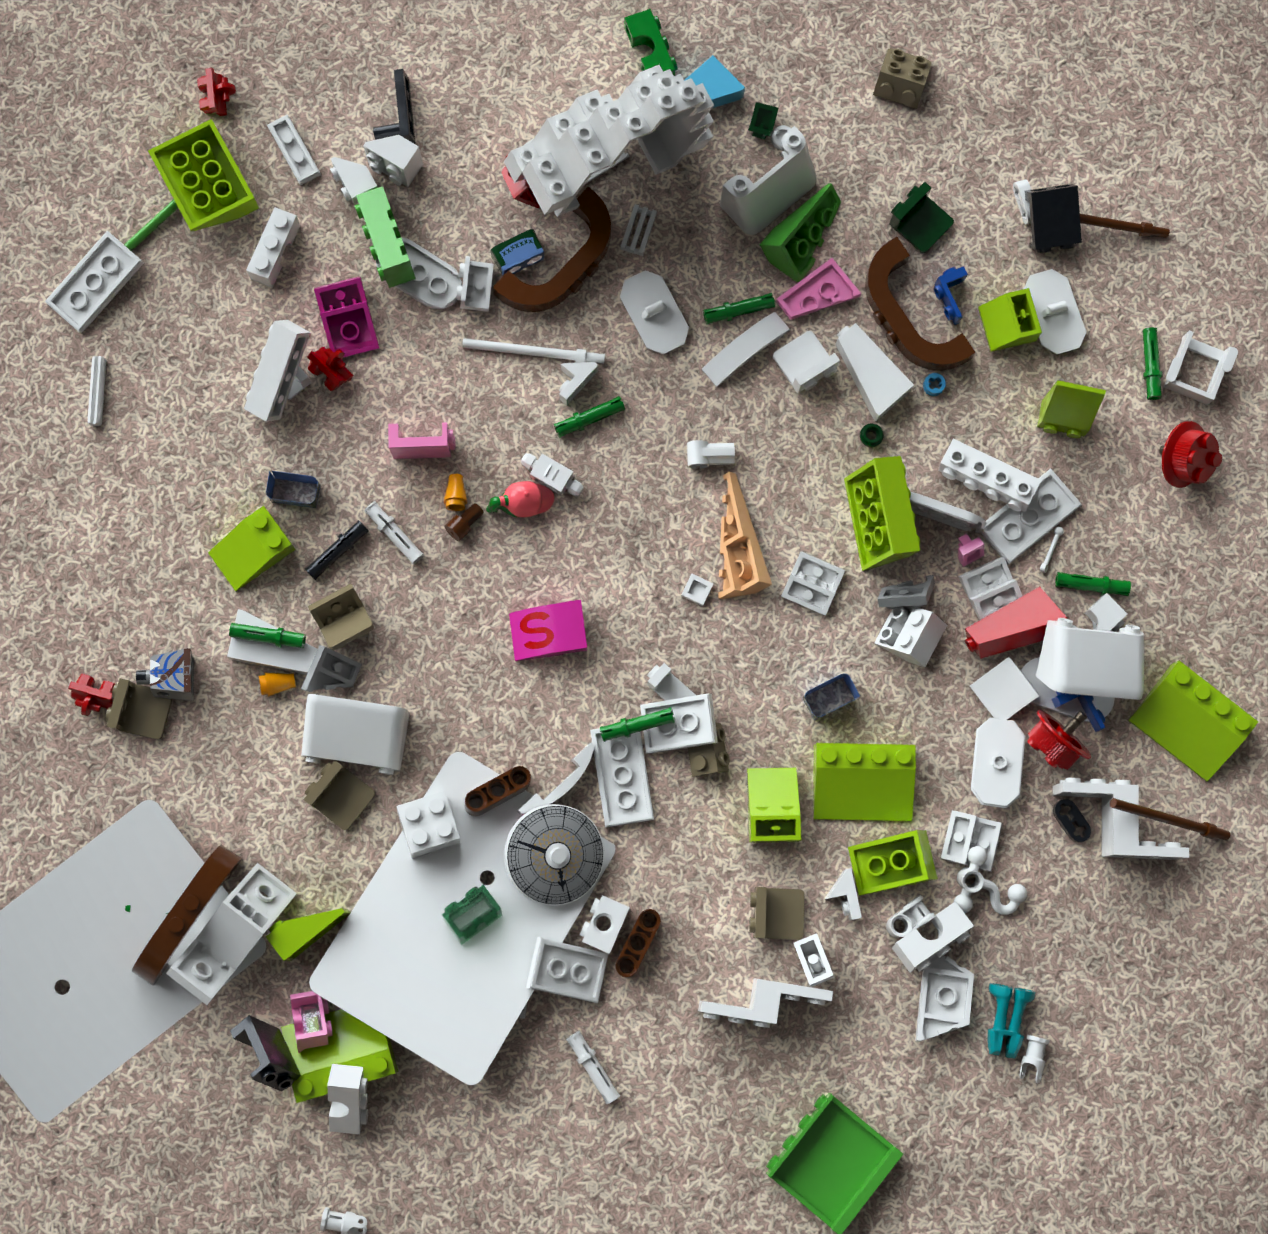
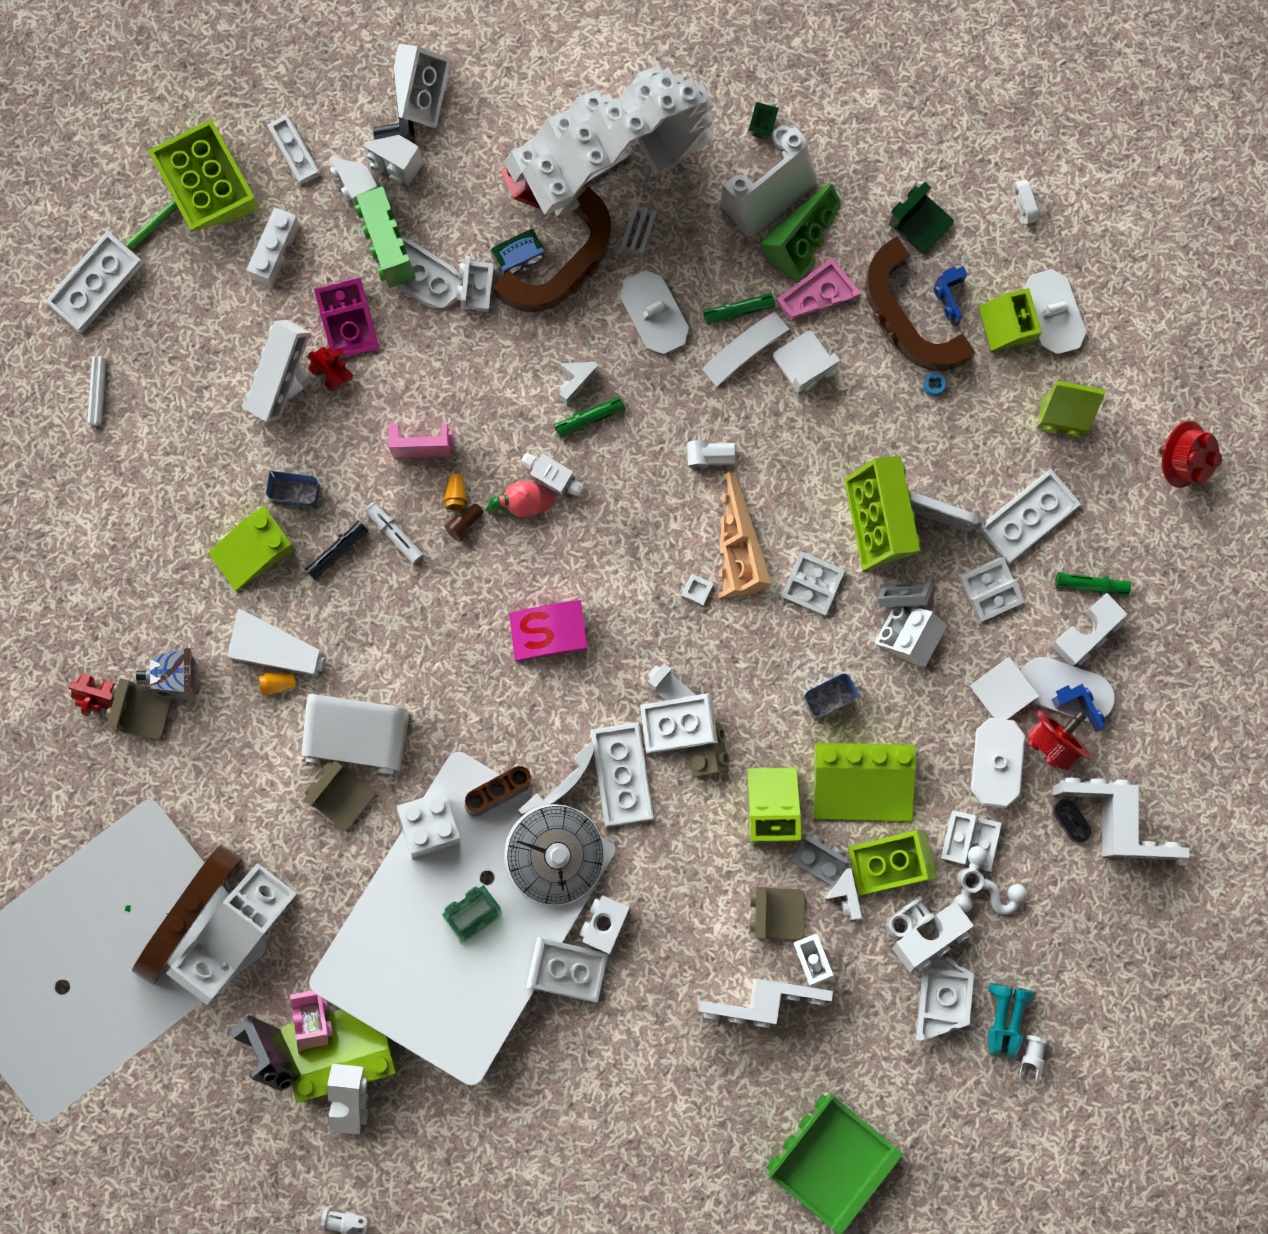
red hips [197,67,236,116] -> none
green pin [229,623,306,648] -> none
lime slope [266,908,351,961] -> none
light grey wing [301,645,362,692] -> none
dark tan bracket [308,583,374,651] -> none
white bar [462,338,605,364] -> none
white pin [566,1030,620,1104] -> none
green pin [600,707,675,742] -> none
reddish brown beam [615,909,661,977] -> none
green arch [624,8,678,76] -> none
medium azure slope [684,55,745,108] -> none
white slope [836,323,914,421] -> none
dark green plate [859,423,884,448] -> none
dark tan bracket [873,48,932,109] -> none
white brick [938,439,1041,512] -> none
bright pink tile [958,534,984,567] -> none
slope [965,586,1067,659] -> none
black panel [1025,184,1082,253] -> none
white windscreen [1036,618,1144,700] -> none
white hinge [1040,527,1064,573] -> none
reddish brown bar [1080,214,1170,238] -> none
reddish brown bar [1110,798,1231,841] -> none
lime slope [1128,660,1258,782] -> none
green pin [1142,327,1163,400] -> none
white piece [1164,330,1238,405] -> none
none -> white slope [394,44,451,128]
none -> light grey bracket [790,834,850,887]

